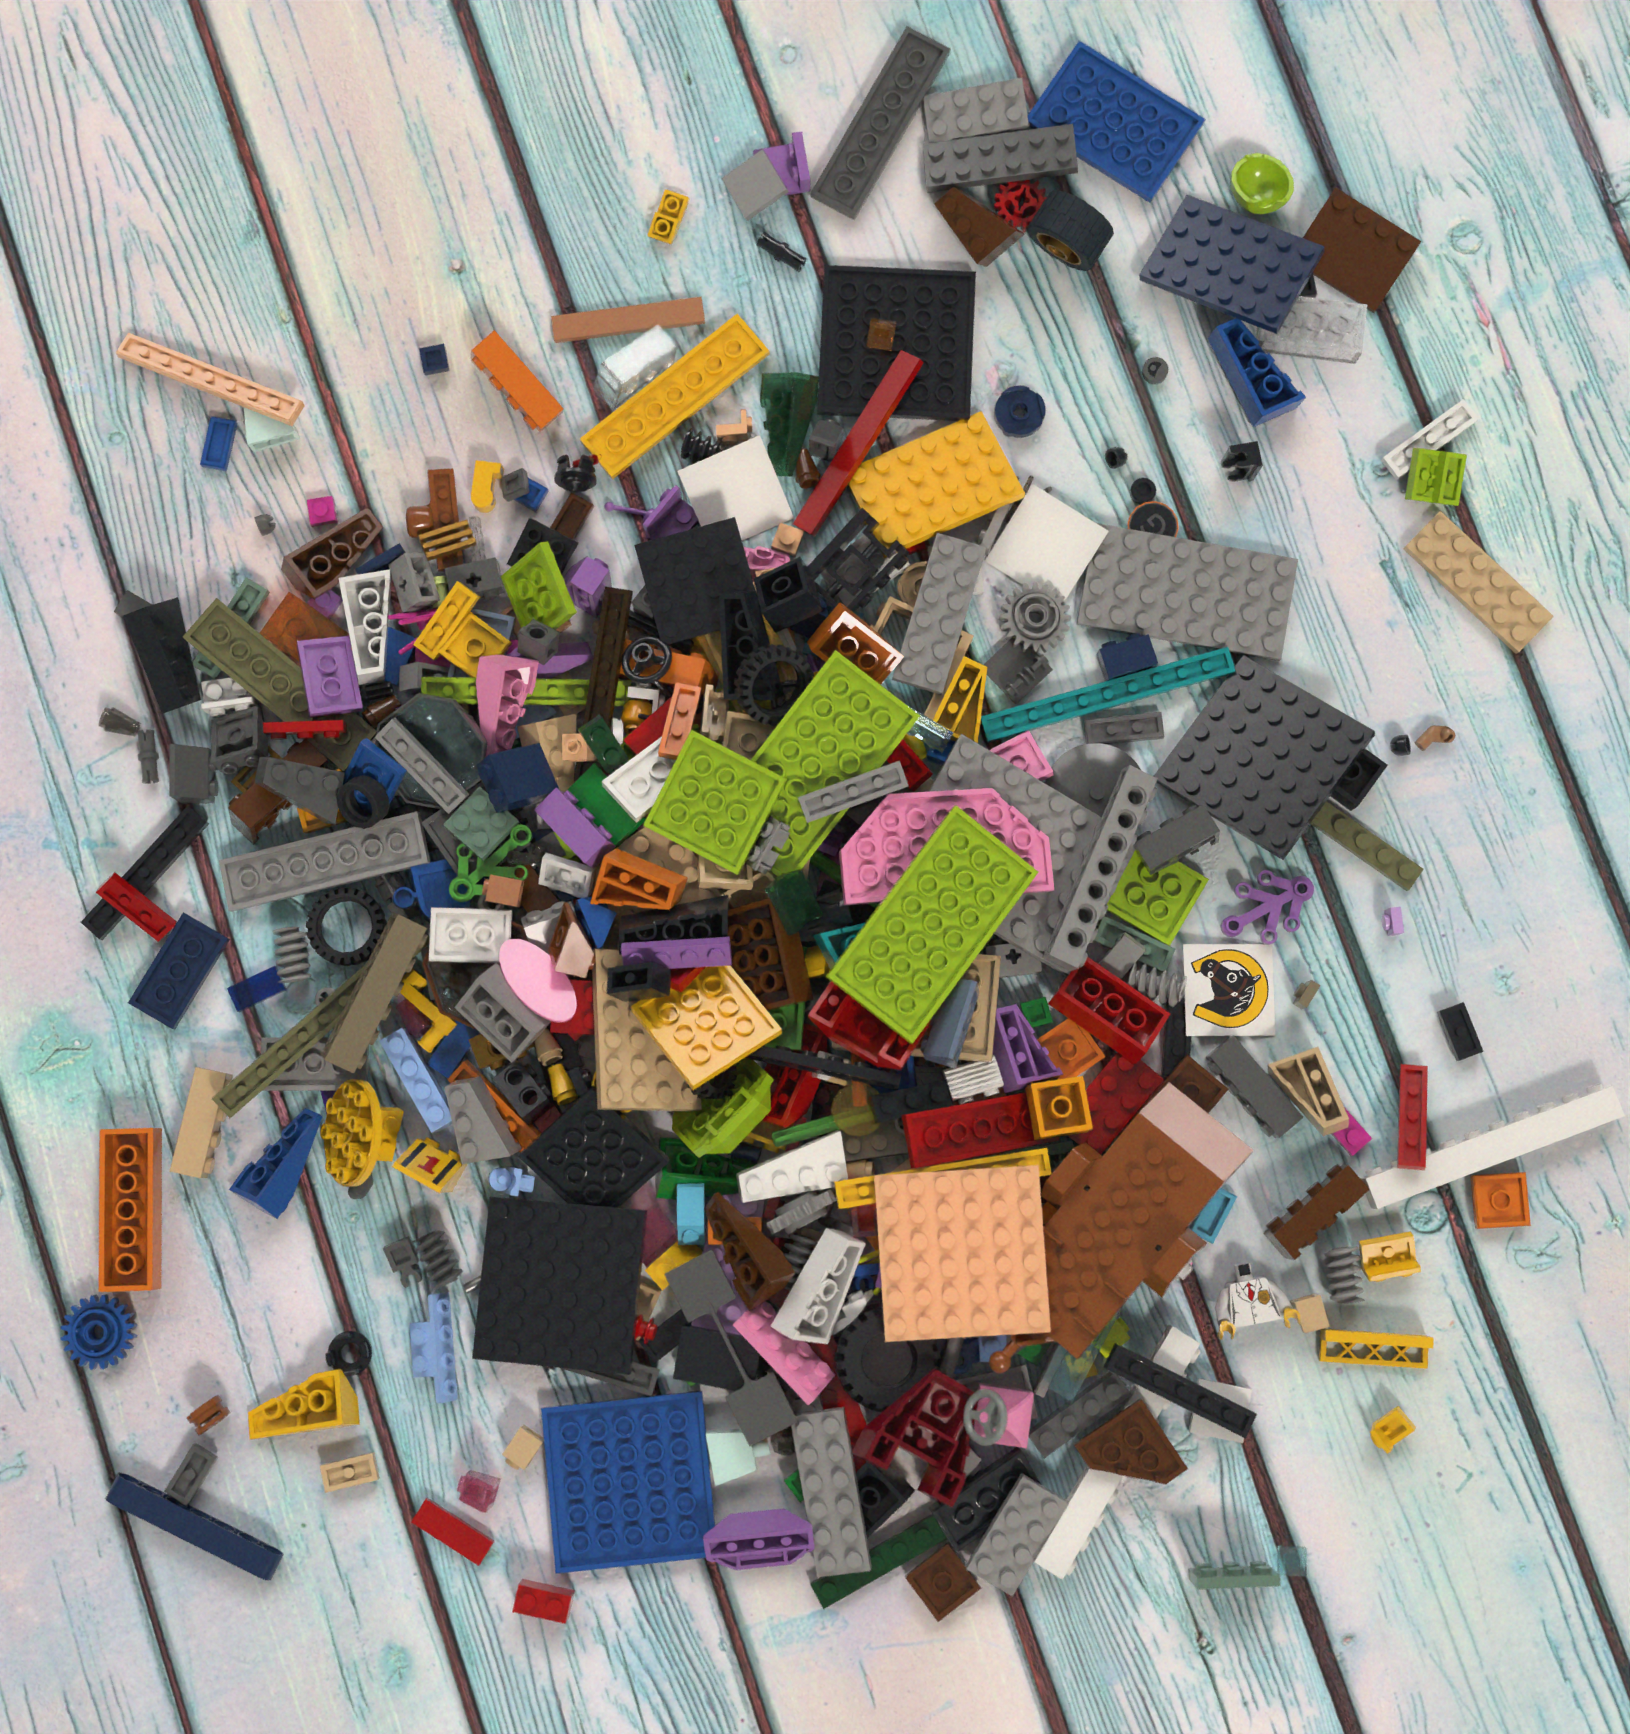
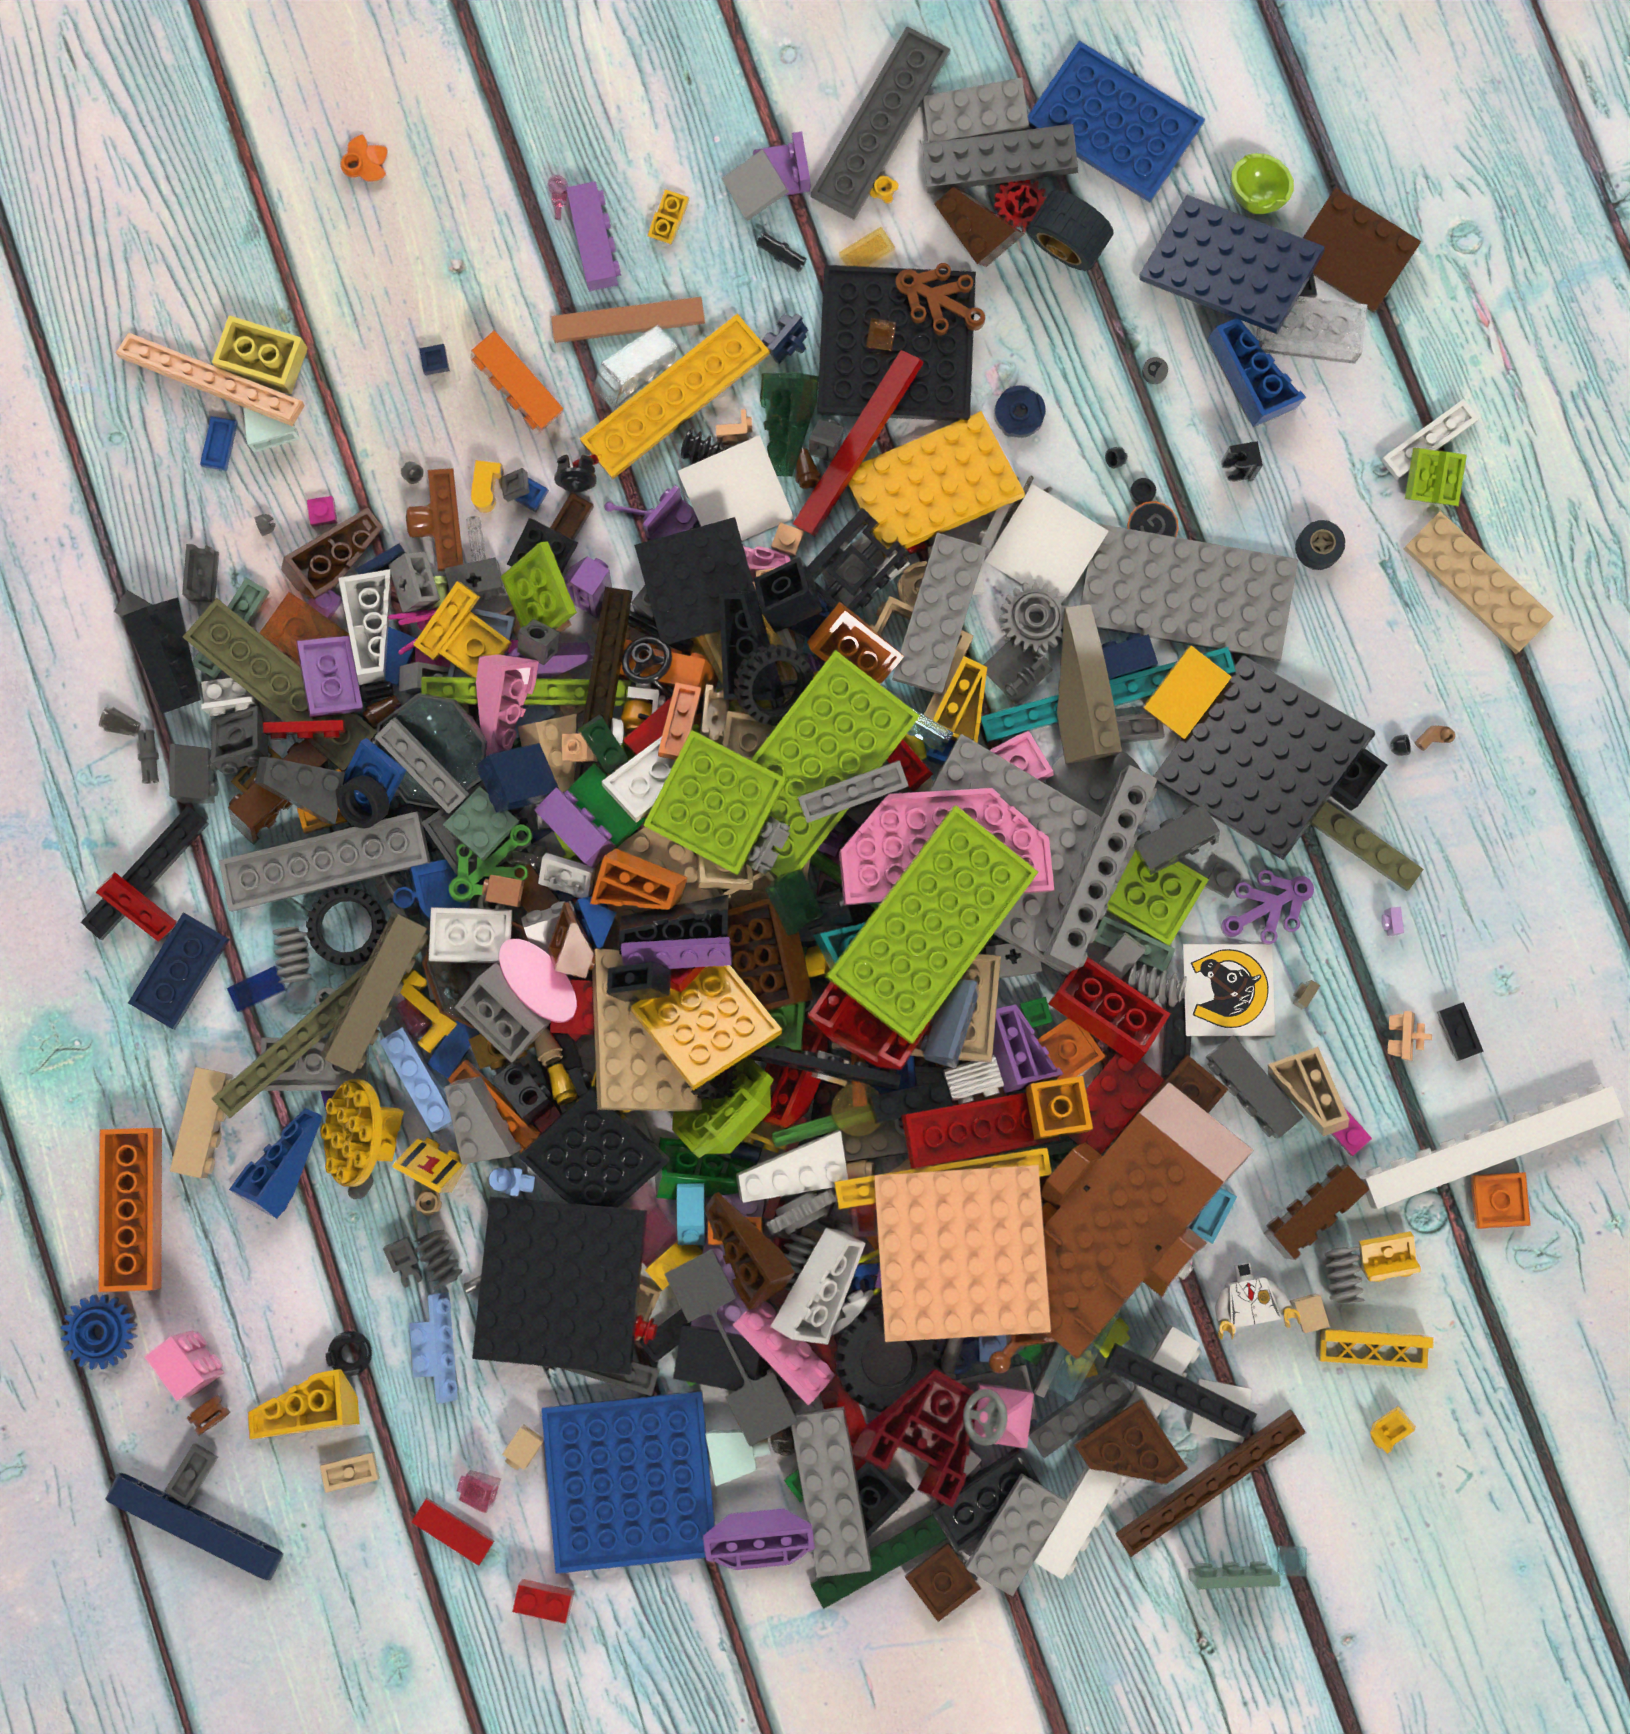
pearl gold tile [418,520,476,561] -> none
red plate [1397,1064,1428,1170] -> none
none -> bright pink brick [145,1330,224,1401]
none -> dark grey hinge [182,544,219,602]
none -> light yellow brick [212,315,308,395]
none -> orange plate [340,134,388,182]
none -> dark grey hinge [401,461,424,484]
none -> tan plate [415,1190,442,1216]
none -> clear pink piece [548,175,569,220]
none -> medium lavender brick [566,181,621,291]
none -> dark blue hips [762,313,808,364]
none -> clear yellow tile [839,226,895,267]
none -> yellow plate [870,175,899,204]
none -> dark orange plant [896,263,985,335]
none -> dark tan wedge [1057,604,1122,764]
none -> reddish brown tile [1115,1409,1306,1557]
none -> yellow tile [1142,645,1232,739]
none -> dark grey plate [1205,862,1241,898]
none -> black wheel [1295,520,1346,570]
none -> light nougat hips [1388,1011,1432,1061]

